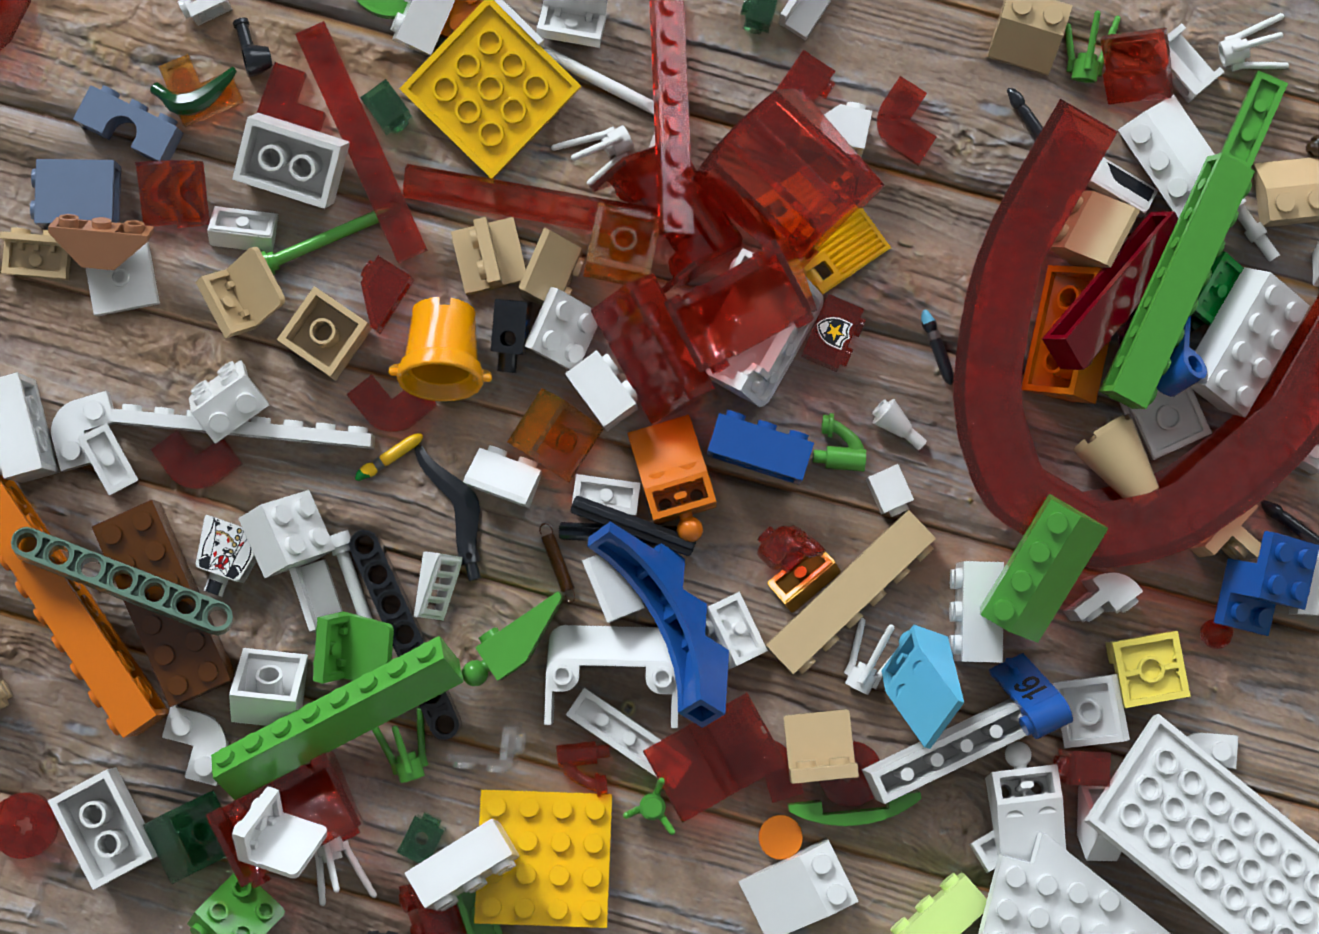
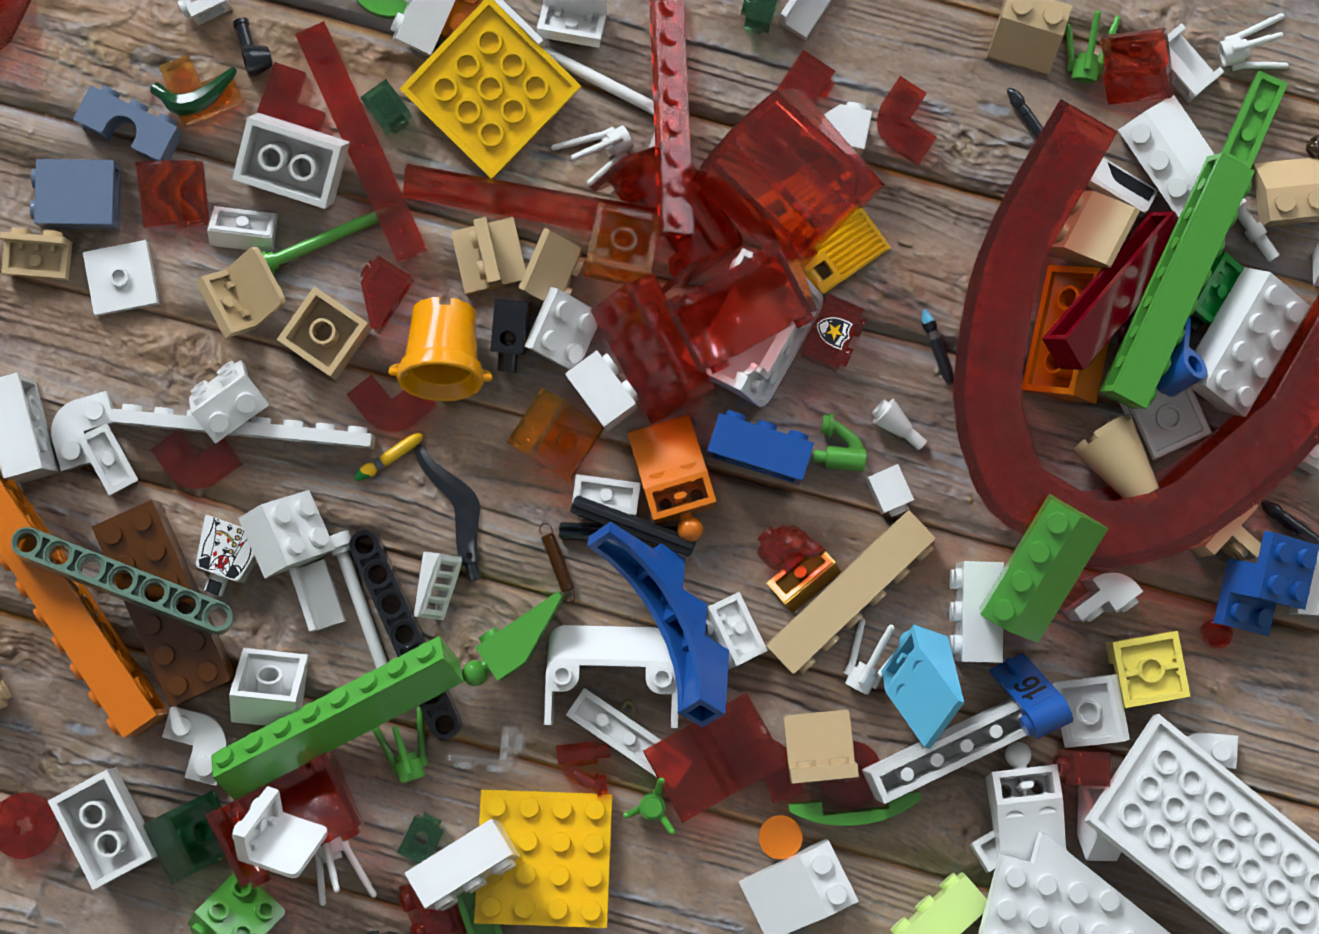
nougat slope [48,214,154,270] -> none
bright green bracket [313,611,394,684] -> none
white slope [463,445,543,508] -> none
white slope [582,555,645,623] -> none

